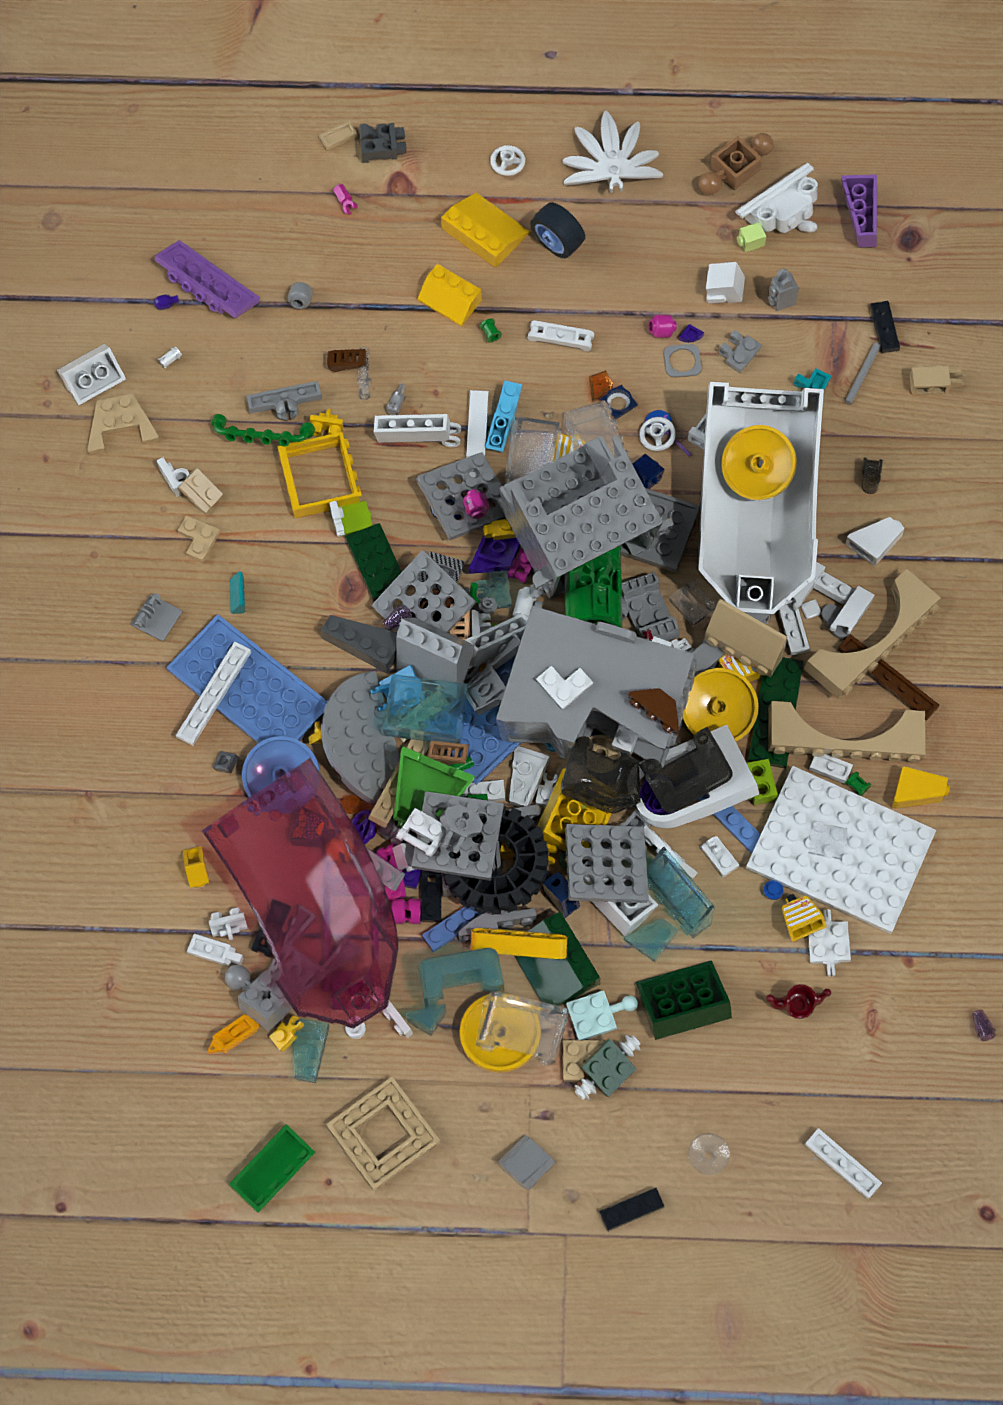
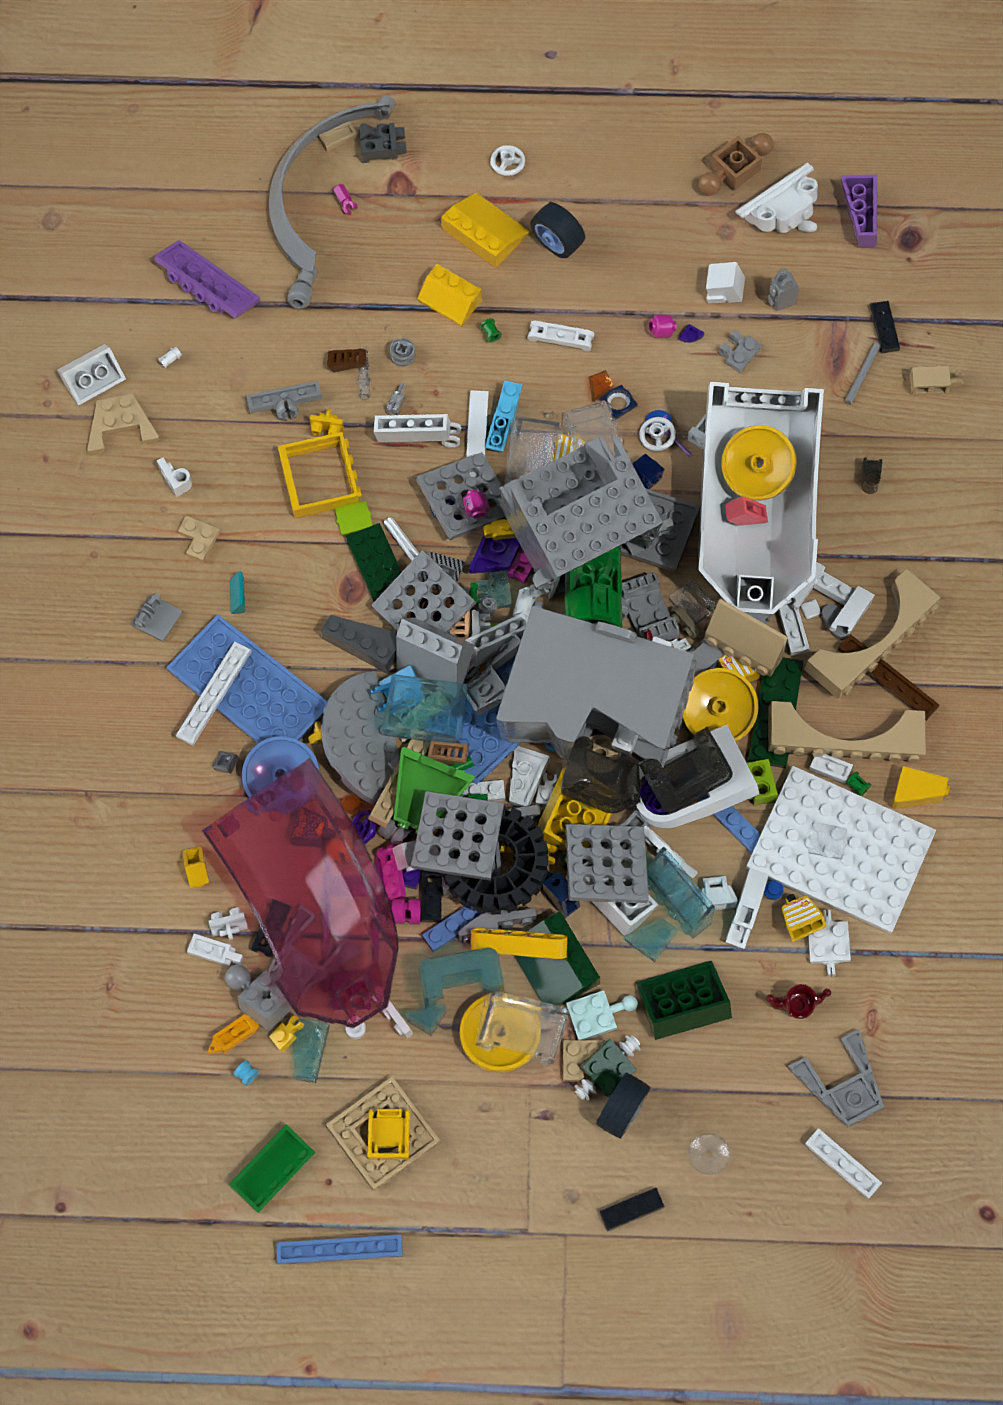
dark purple cylinder [154,294,179,310] -> none
tan plate [177,468,223,514] -> none
green bar [211,414,315,447] -> none
white plate [329,501,345,537] -> none
light grey plate [353,846,405,891] -> none
clear purple cone [383,605,412,630] -> none
white plate [396,808,445,857] -> none
light grey hinge [440,805,483,854] -> none
light grey slope [498,1135,555,1190] -> none
white plate [536,666,593,710] -> none
white plant [563,111,663,192] -> none
reddish brown slope [628,688,679,735] -> none
light grey piece [664,344,701,377] -> none
white plate [700,836,739,878] -> none
yellowish green brick [737,222,766,252] -> none
teal plate [793,368,832,390] -> none
white slope [845,517,904,567] -> none
cone [972,1010,996,1041] -> none
none -> medium azure wheel [233,1060,259,1086]
none -> light grey panel [269,95,395,287]
none -> medium blue plate [277,1235,403,1265]
none -> yellow container [367,1109,410,1160]
none -> white axle [384,517,419,561]
none -> light grey wheel [390,337,416,367]
none -> black wheel [596,1073,651,1139]
none -> dark tan plate [670,606,701,639]
none -> white piece [699,876,738,912]
none -> coral slope [725,496,768,525]
none -> white slope [725,868,768,949]
none -> light grey wing [788,1029,884,1128]

